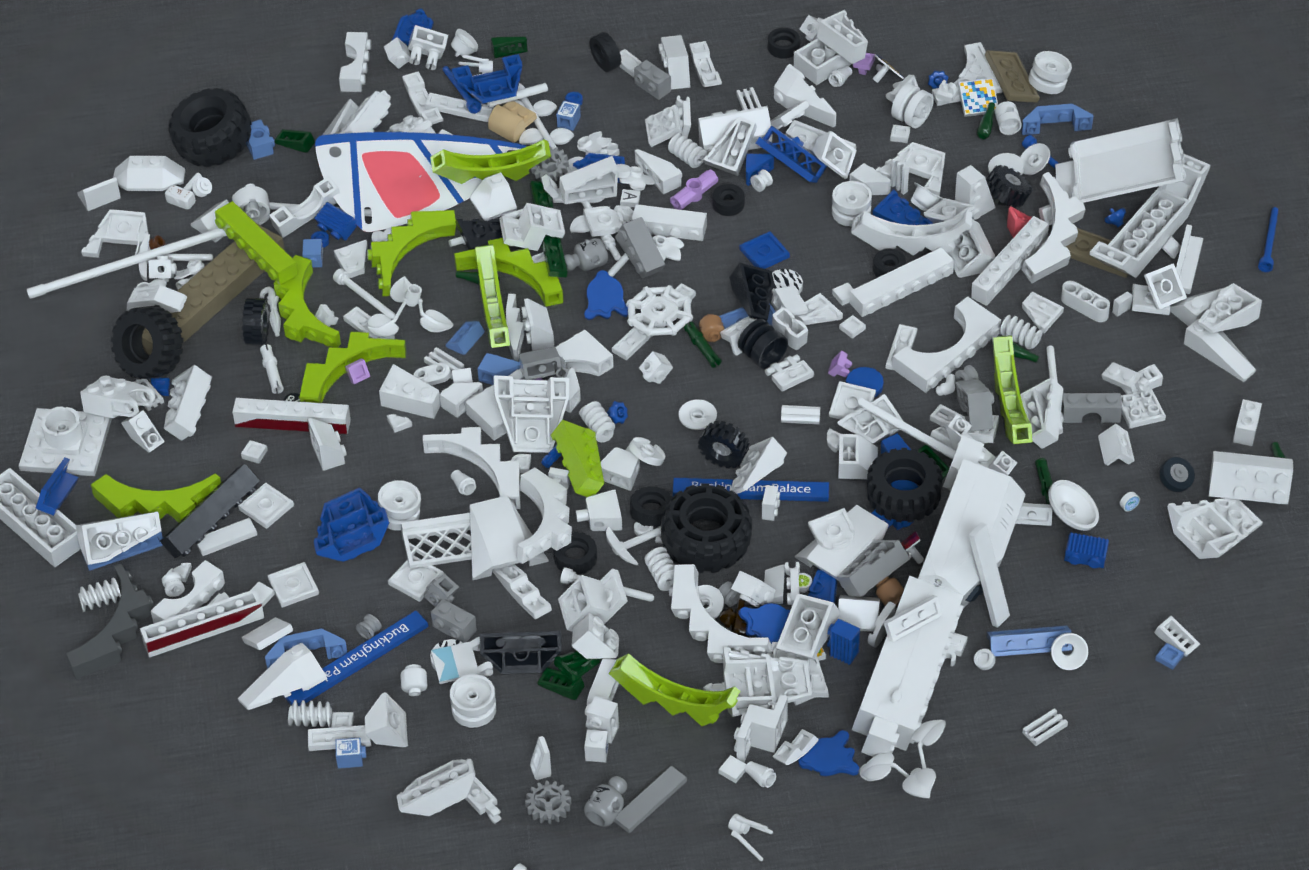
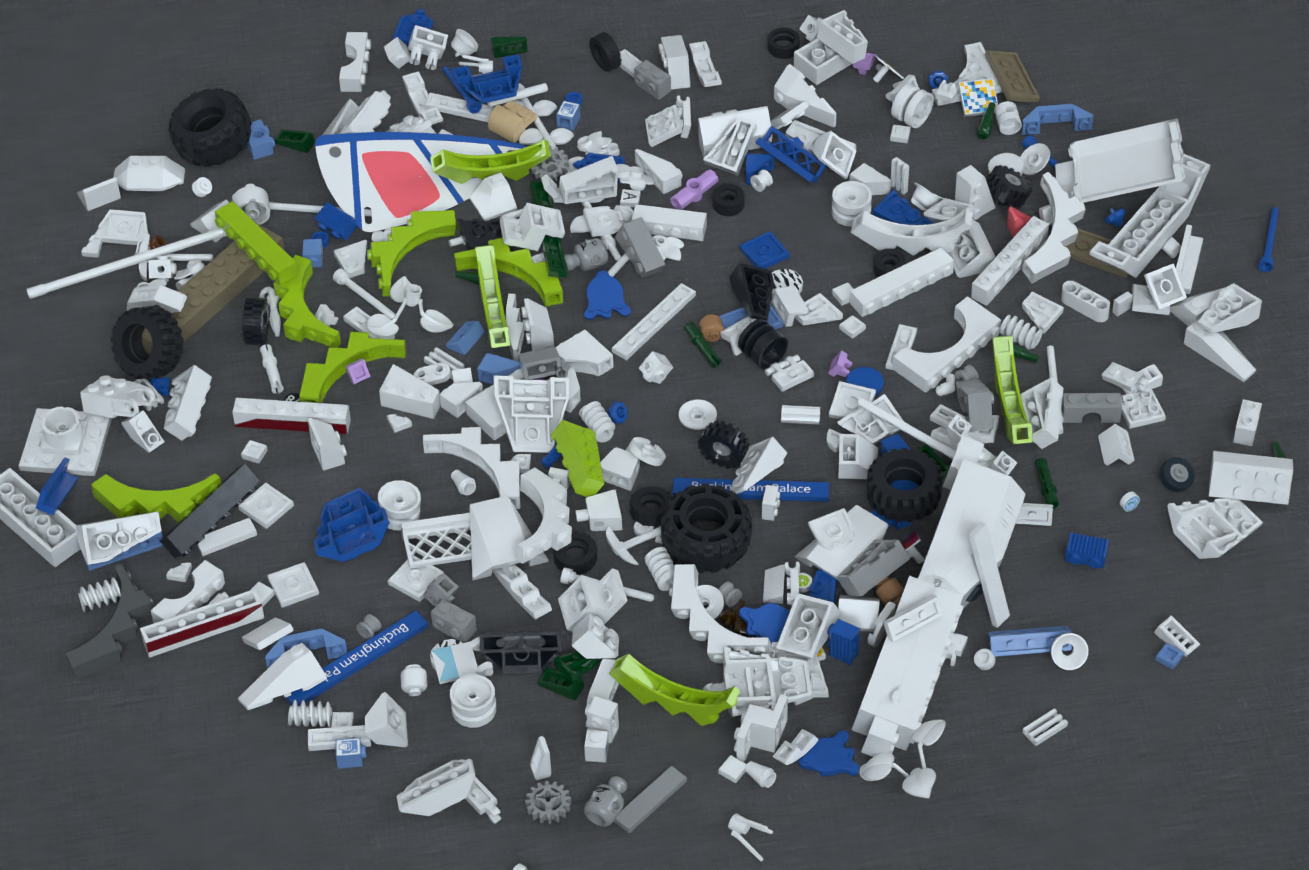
white wheel [162,572,185,597] -> none
white piece [165,173,202,209] -> none
white arch [269,176,340,238] -> none
white plate [626,285,693,338] -> none
white piece [668,133,708,168] -> none
white brick [731,571,776,608] -> none
white tile [736,87,761,110] -> none
white brick [772,307,808,350] -> none
white cone [828,66,852,87] -> none
white wing [876,142,945,196] -> none
white wheel [1028,51,1072,94] -> none
white dish [1048,480,1099,531] -> none

